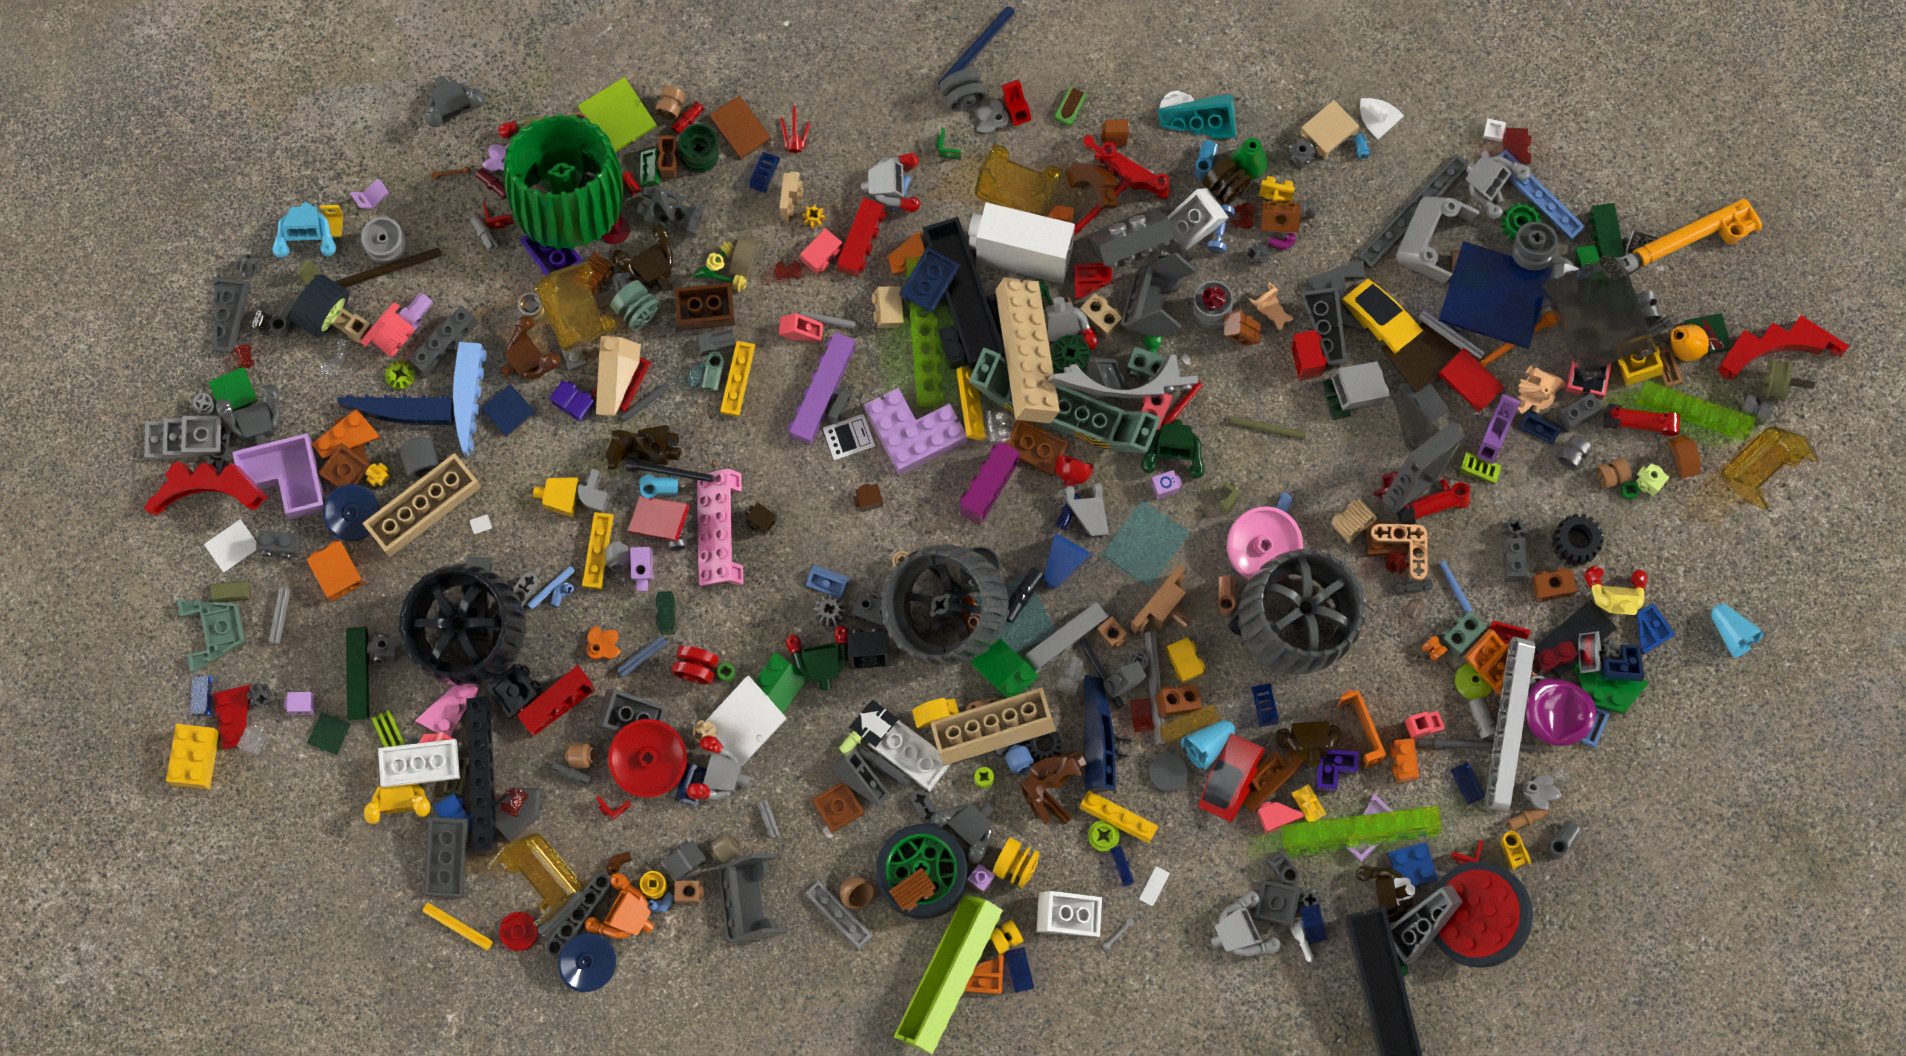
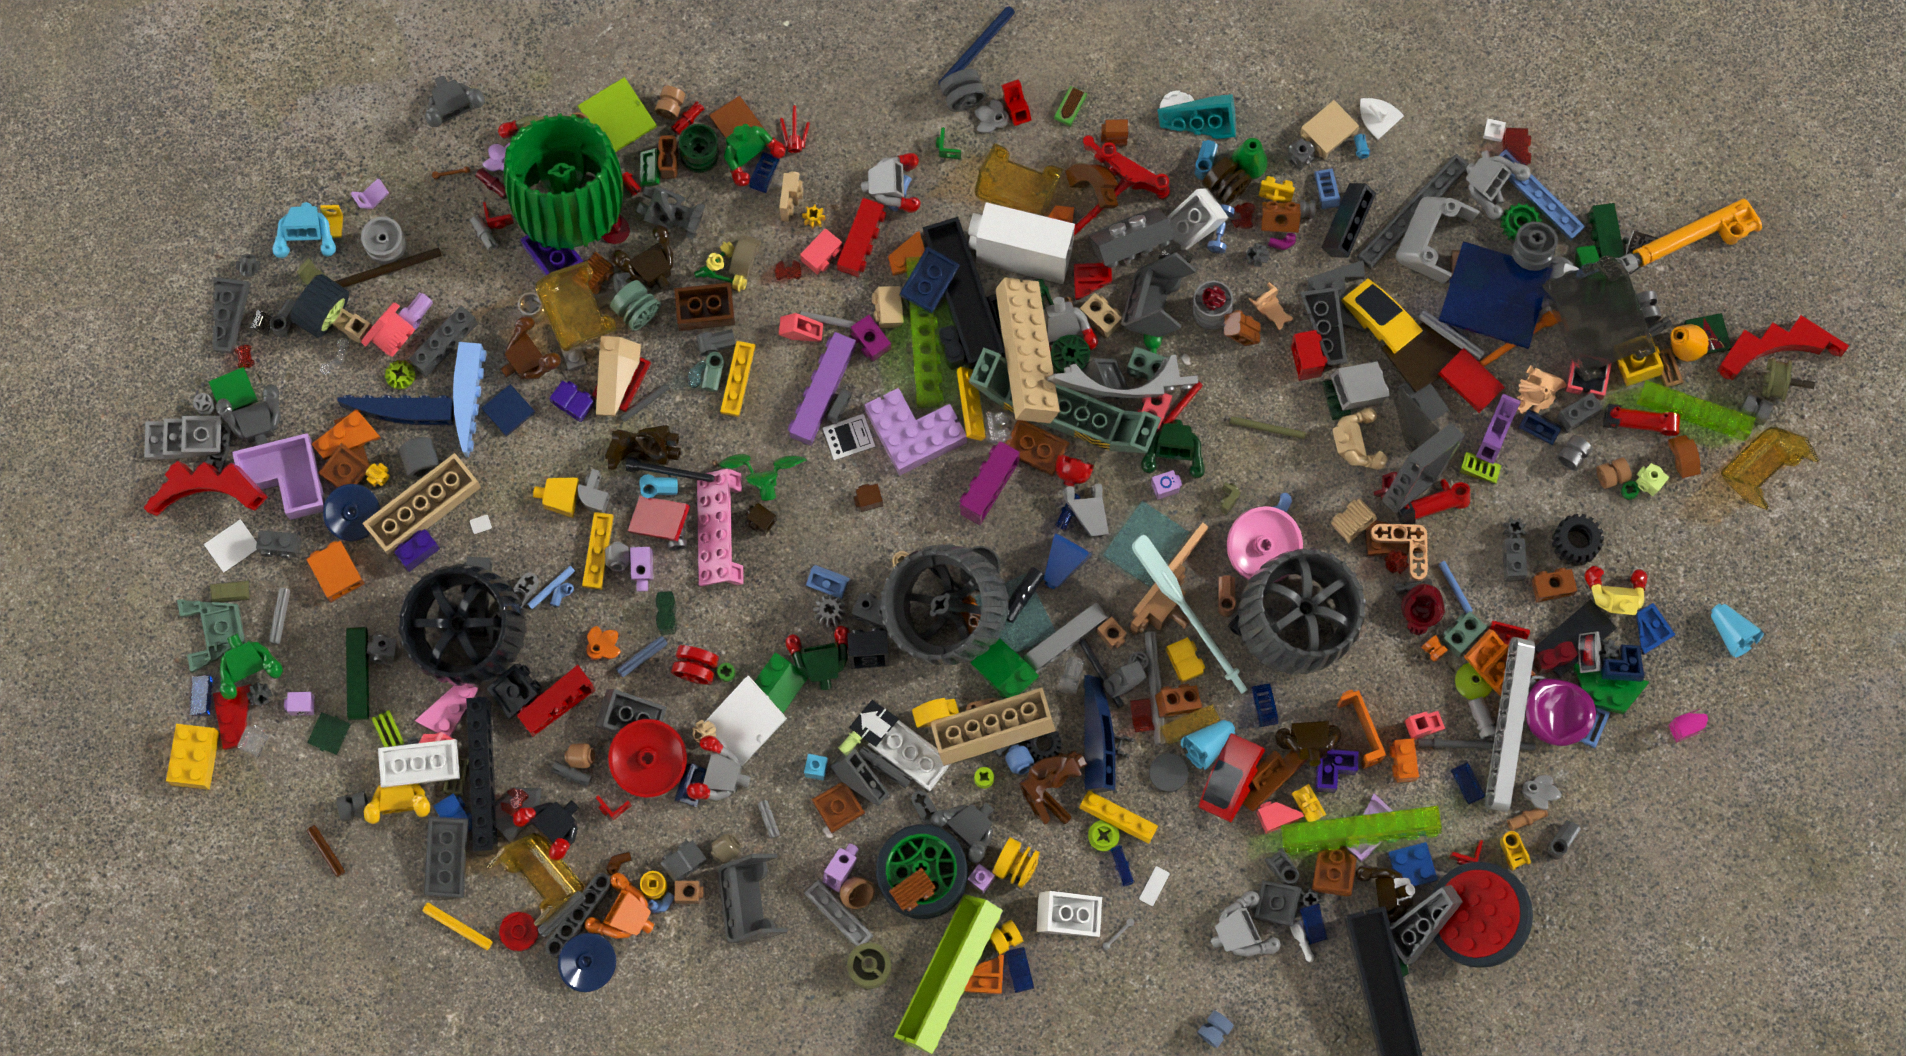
none -> green torso [220,633,283,700]
none -> reddish brown axle [306,825,345,877]
none -> dark grey wheel [337,791,368,822]
none -> dark purple brick [394,529,440,572]
none -> black torso [513,800,579,861]
none -> green plant [718,454,807,501]
none -> green torso [724,123,786,187]
none -> medium azure brick [804,754,828,781]
none -> lavender torso [822,843,859,893]
none -> olive wheel [847,943,891,989]
none -> magenta brick [850,315,891,362]
none -> light nougat tile [1132,523,1208,618]
none -> light aqua piece [1132,535,1247,694]
none -> sand blue wheel [1197,1010,1234,1049]
none -> dark orange tile [1312,839,1357,897]
none -> medium blue slope [1314,168,1340,209]
none -> black brick [1321,183,1376,258]
none -> tan torso [1333,408,1387,470]
none -> dark red helmet [1401,584,1445,636]
none -> dark pink piece [1669,709,1708,743]

